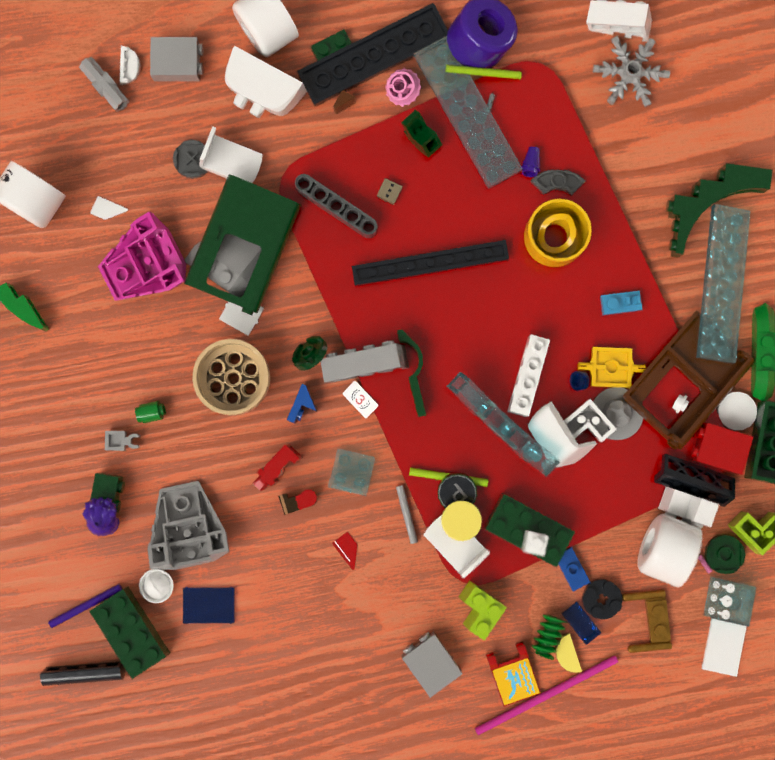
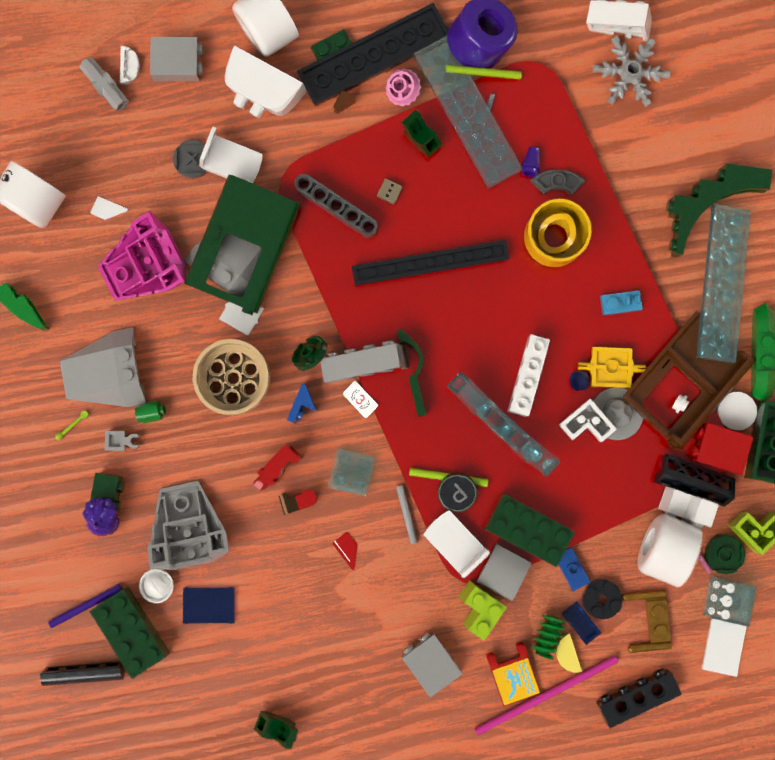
light yellow tile [441,501,482,541] -> none
white brick [521,530,548,556] -> none
white piece [528,402,596,467] -> none
none -> lime hinge [55,411,89,440]
none -> light grey wedge [60,327,147,407]
none -> dark green brick [254,711,298,749]
none -> light grey slope [477,544,531,601]
none -> black brick [596,668,682,728]

